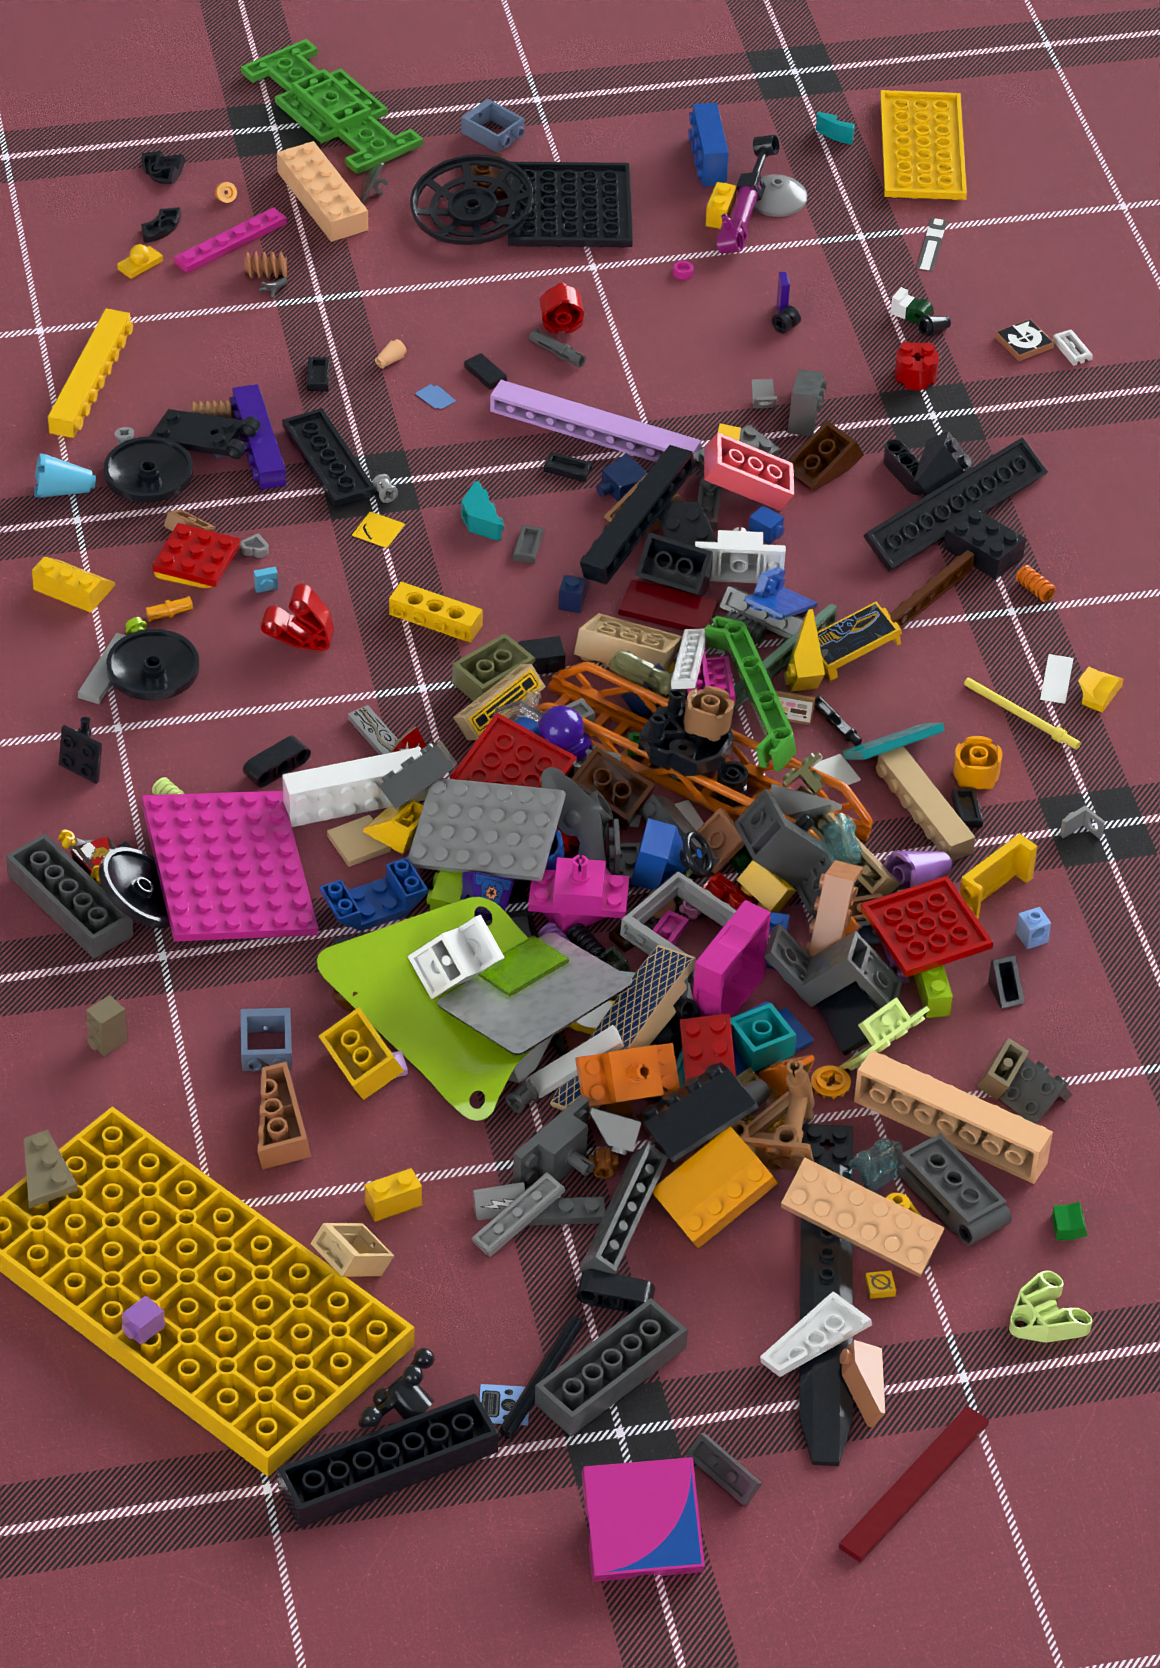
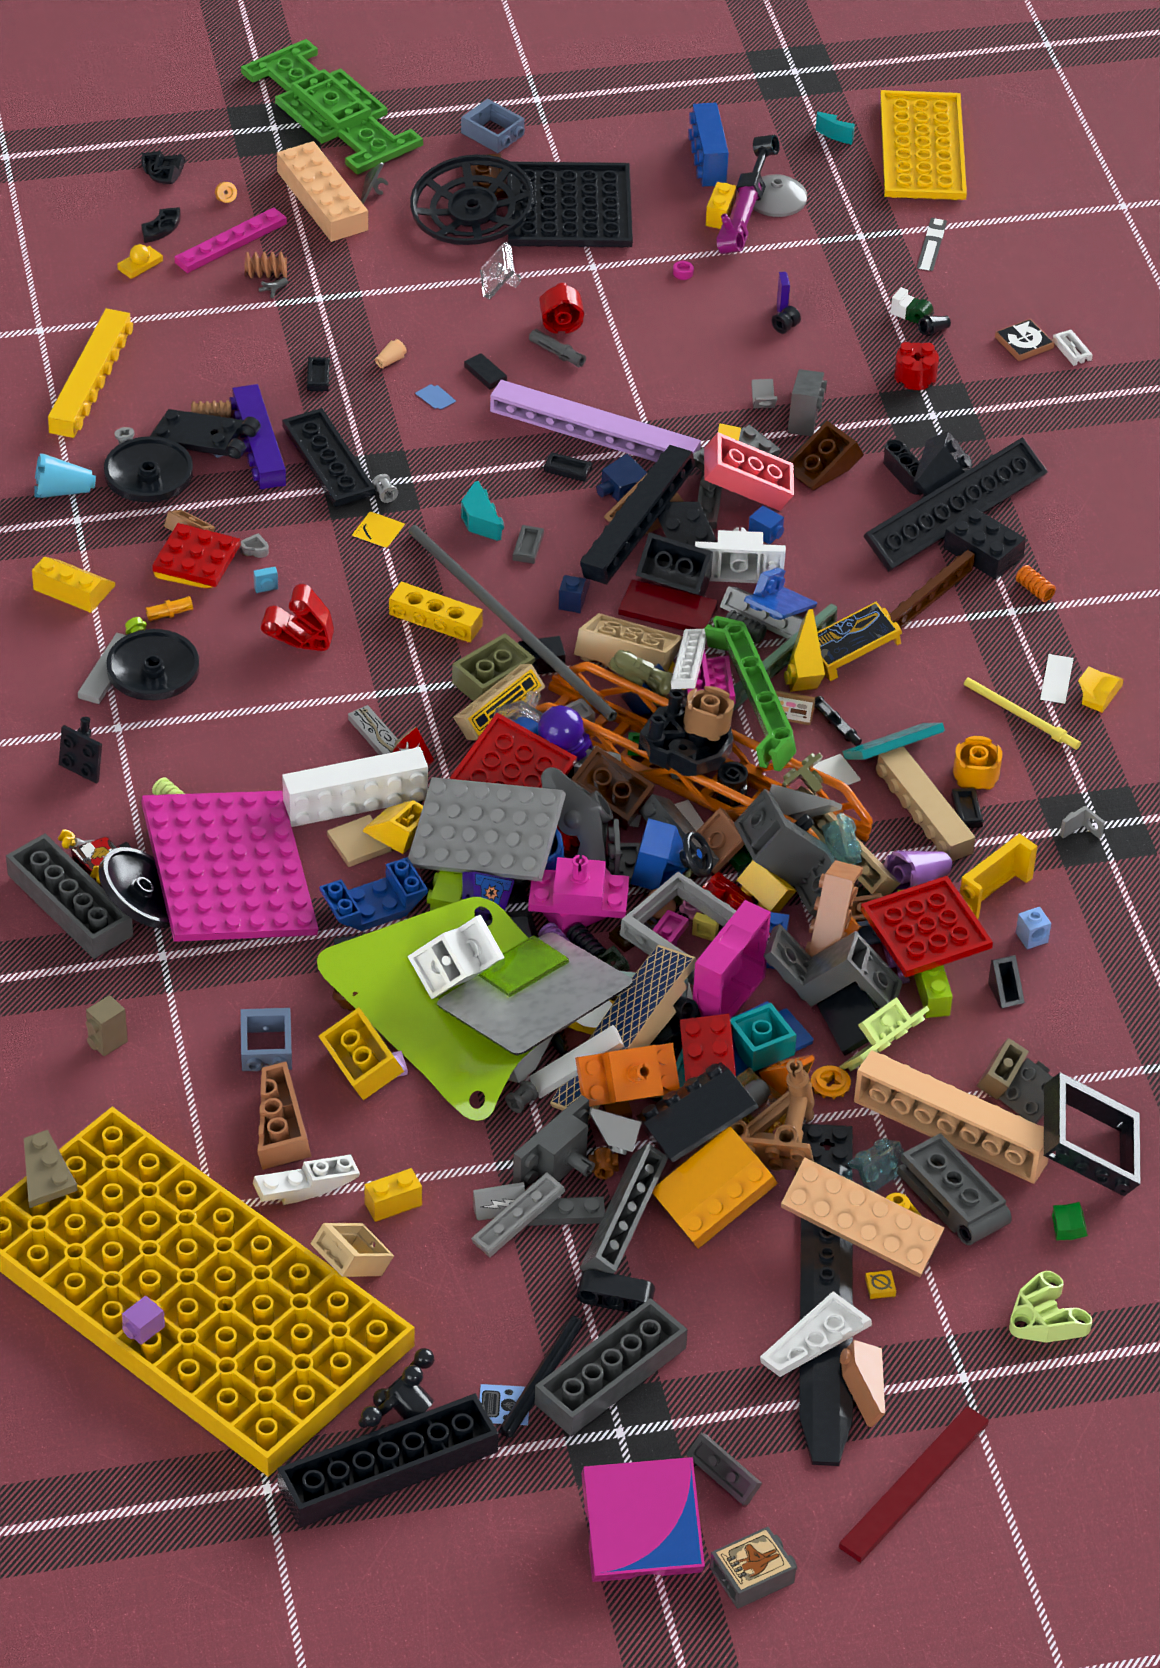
black beam [243,736,311,787] -> none
dark grey wedge [379,740,457,809] -> none
none -> white slope [253,1155,360,1205]
none -> dark grey piece [409,525,617,721]
none -> clear tile [480,242,521,300]
none -> light yellow plate [692,912,719,941]
none -> brick [710,1527,797,1609]
none -> black window [1044,1072,1140,1196]

